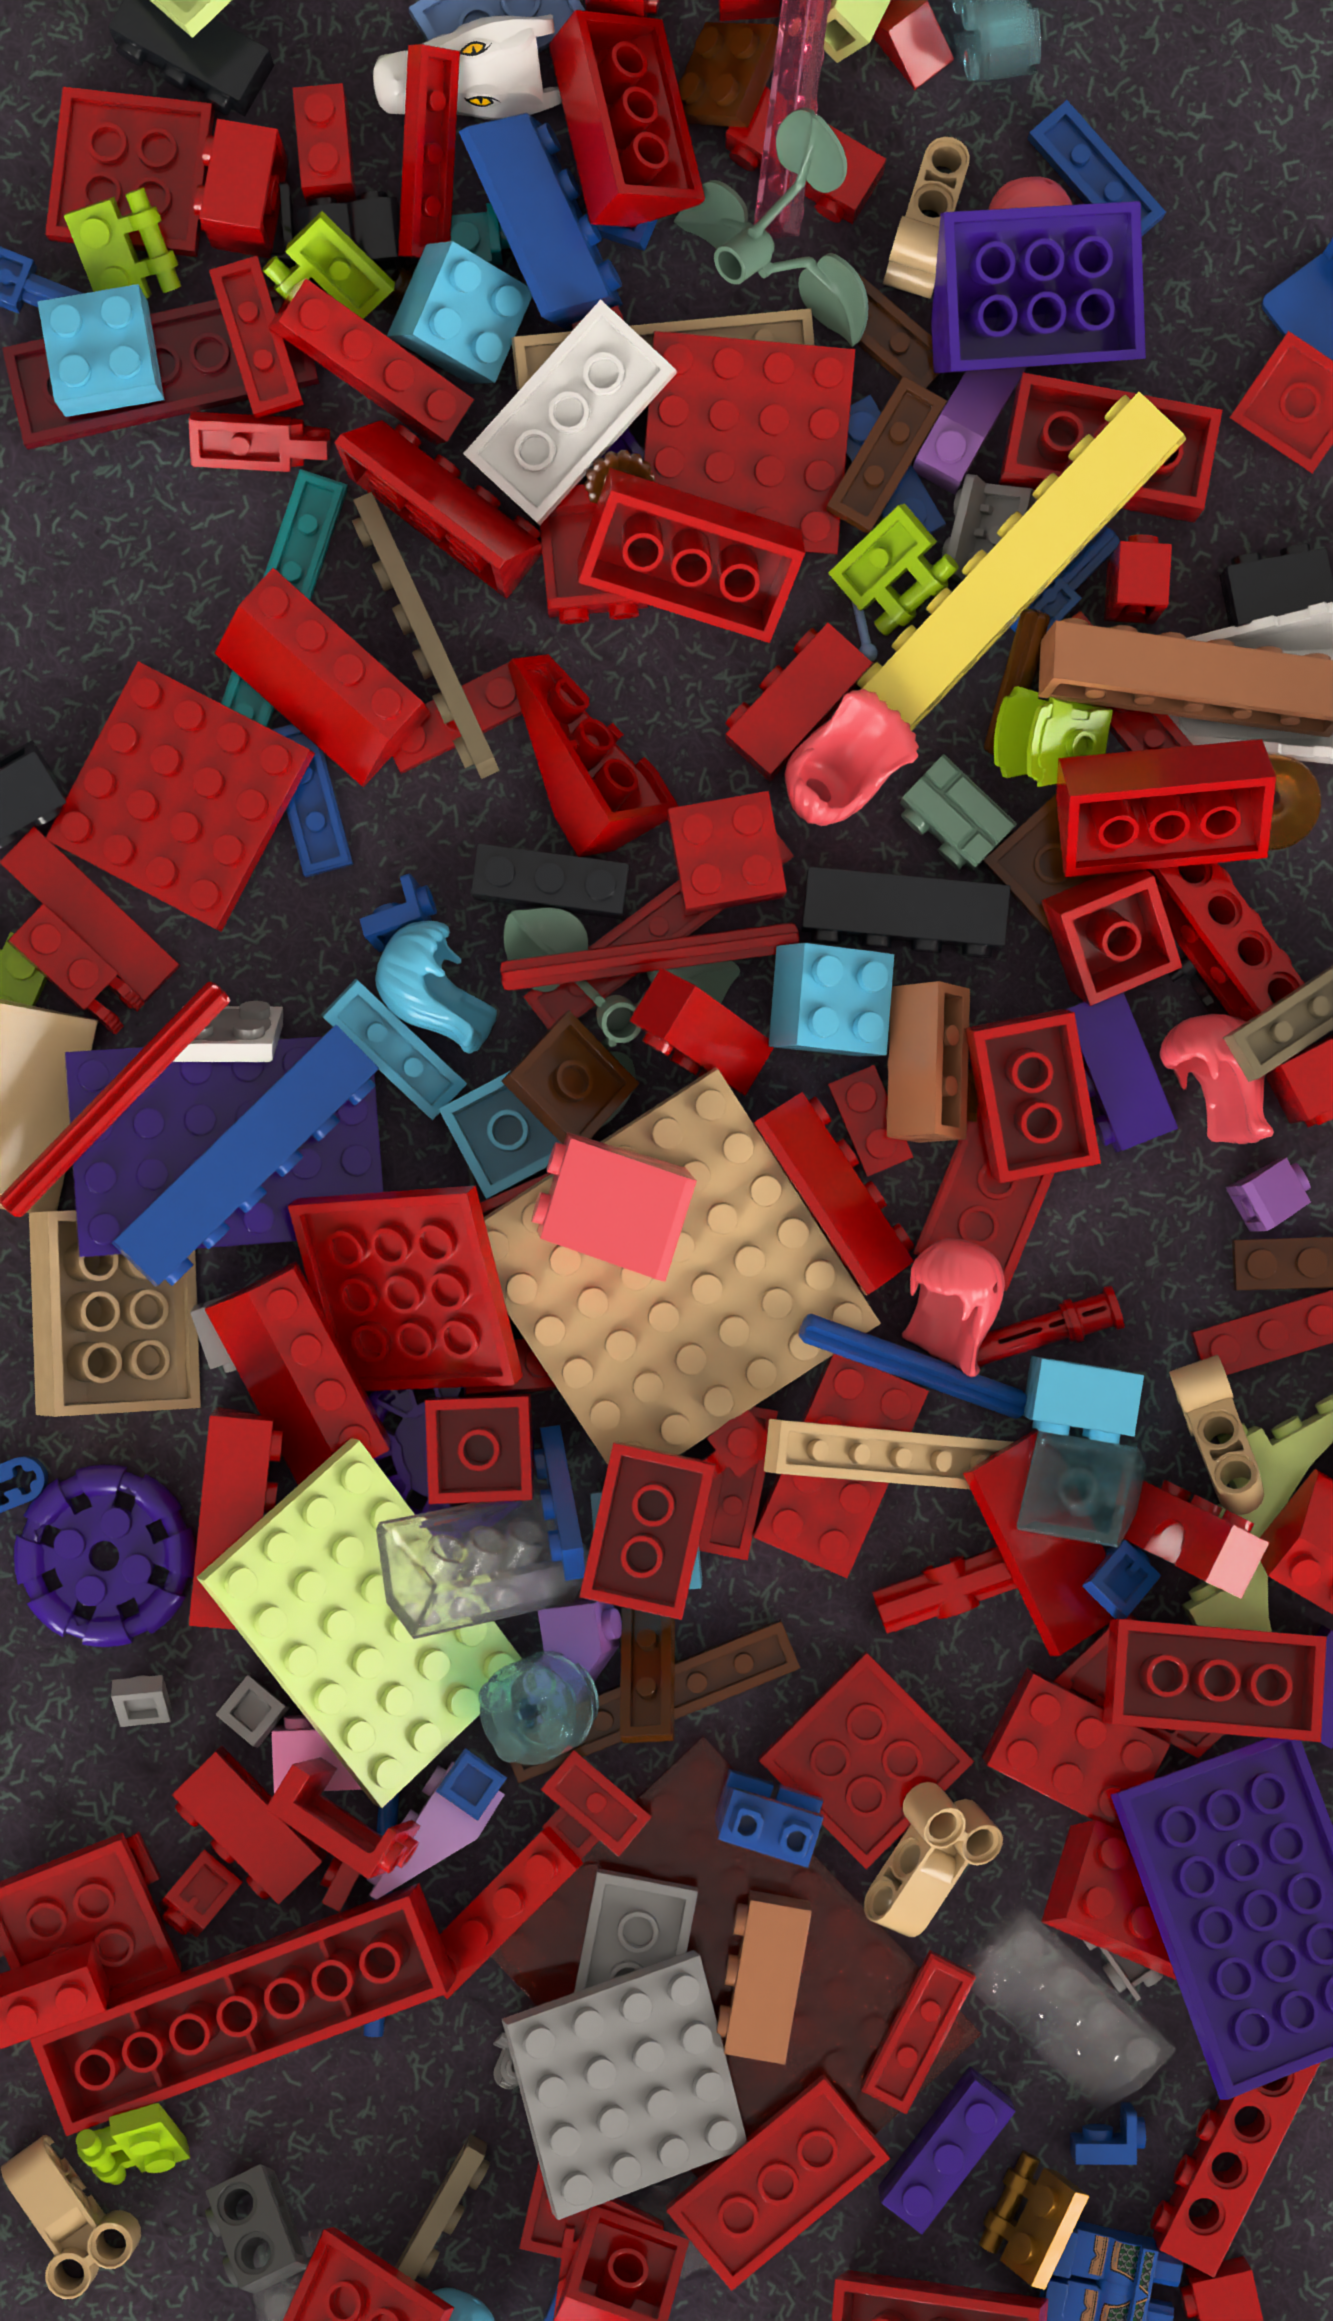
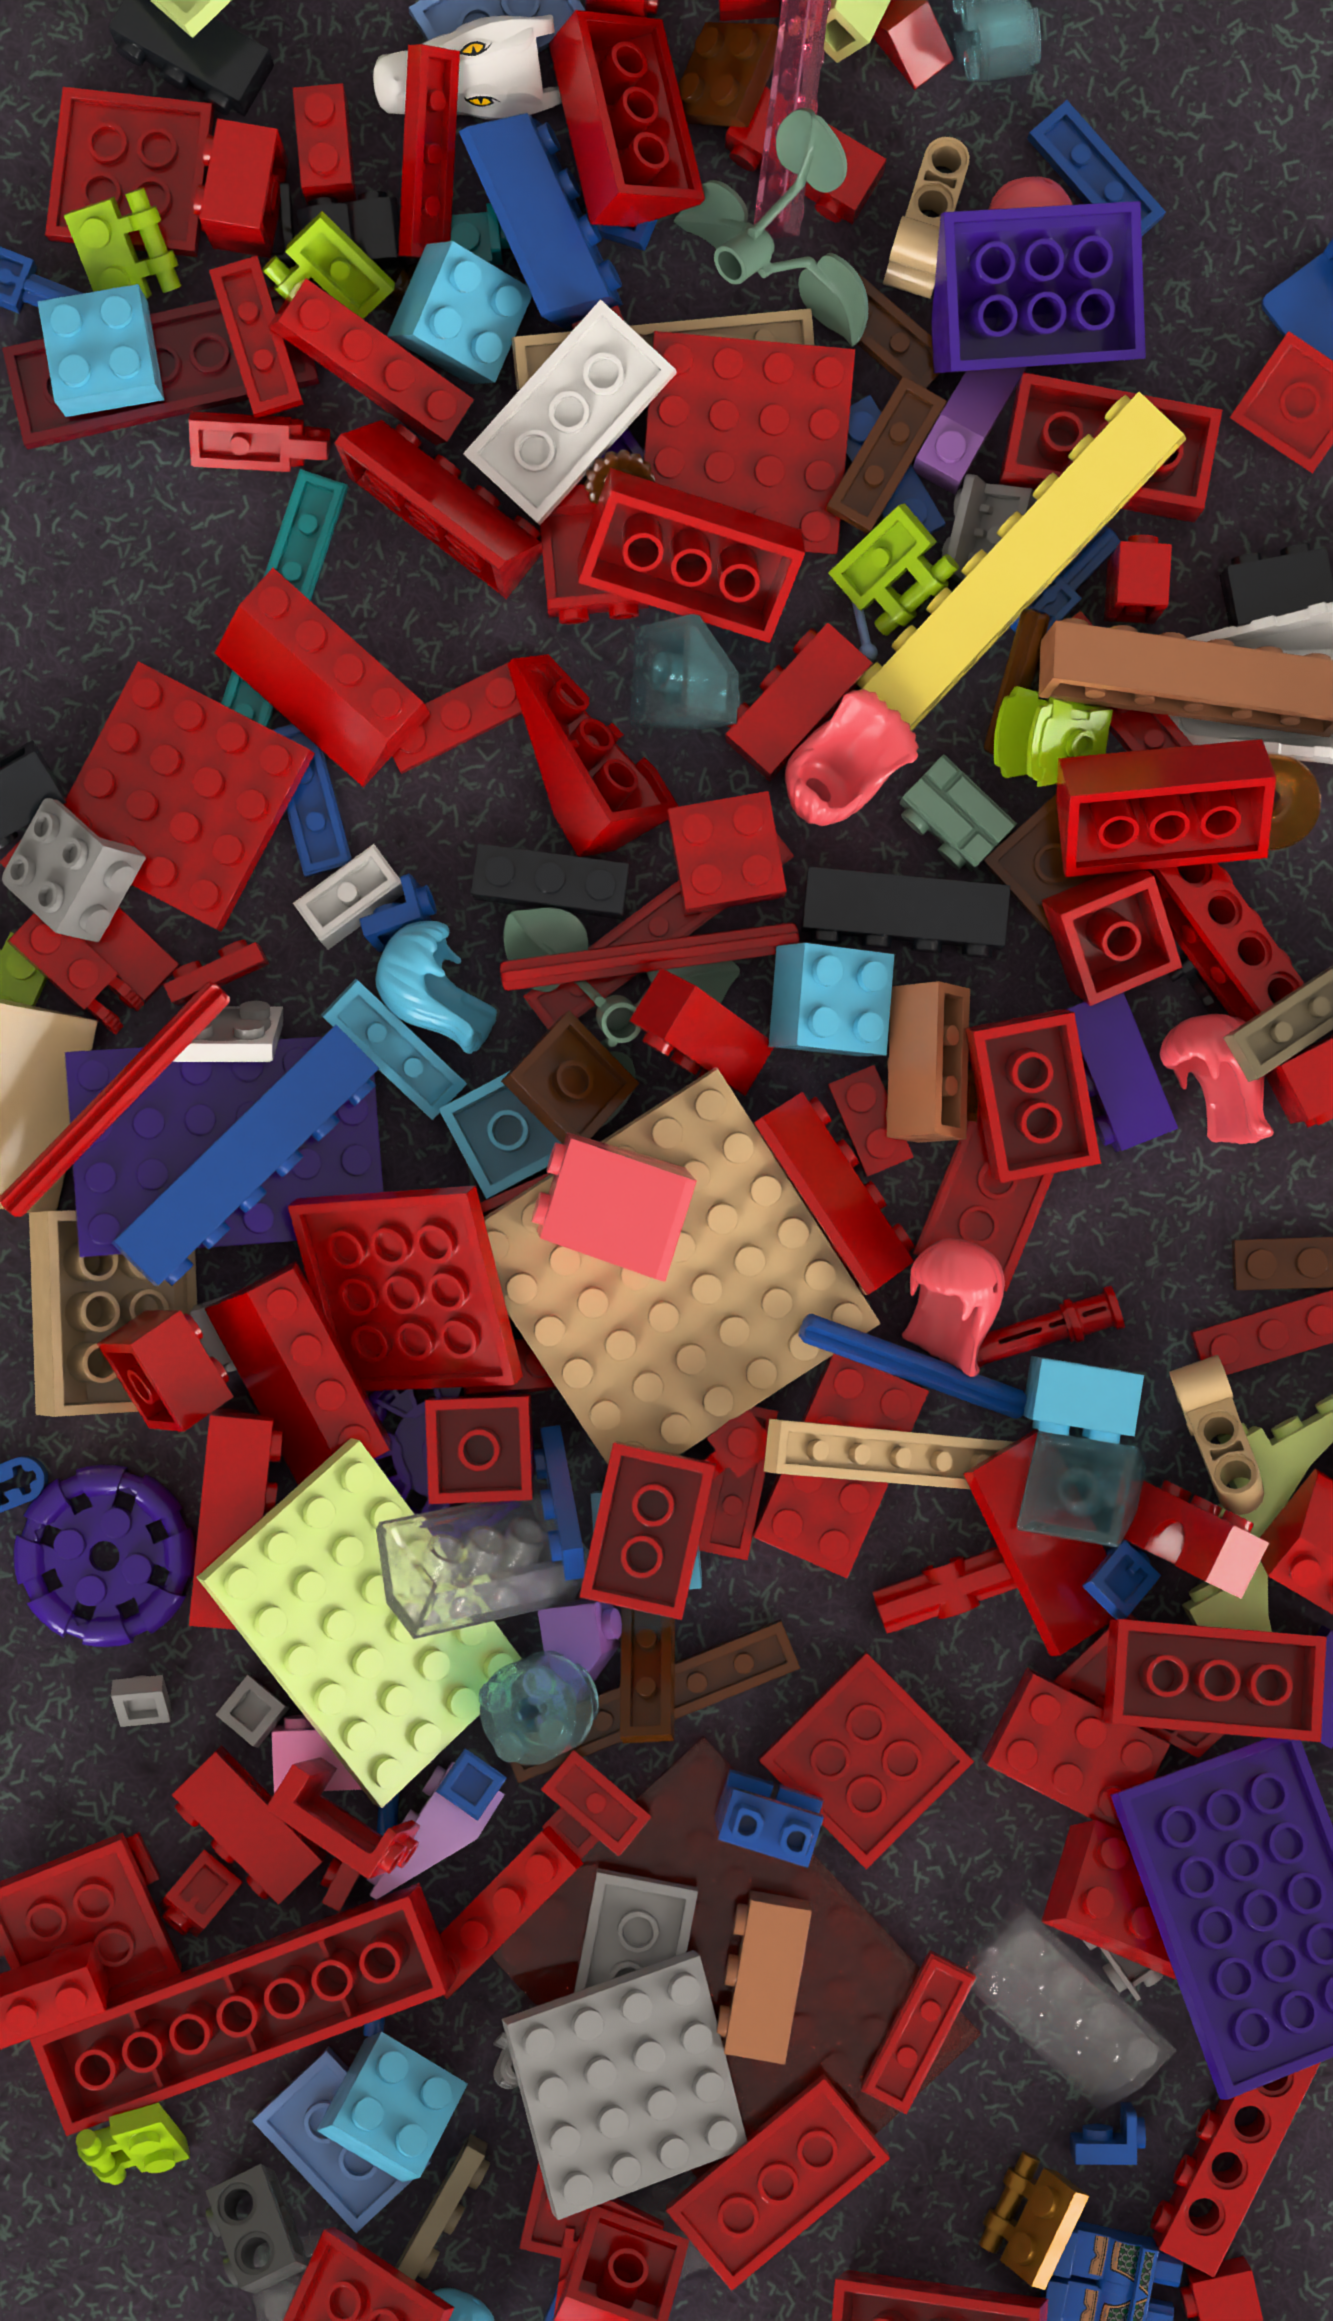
tan piece [1,2135,141,2299] -> none
dark tan plate [352,492,499,779] -> none
tan piece [864,1782,1003,1937] -> none
dark purple brick [878,2066,1016,2234] -> none
medium lavender slope [1226,1157,1311,1232] -> none
none -> light grey bracket [2,798,146,942]
none -> red brick [97,1310,234,1432]
none -> red plate [163,939,269,1006]
none -> medium blue plate [252,2046,432,2233]
none -> white slope [293,844,404,950]
none -> medium azure brick [316,2031,468,2182]
none -> clear light blue slope [630,614,740,729]

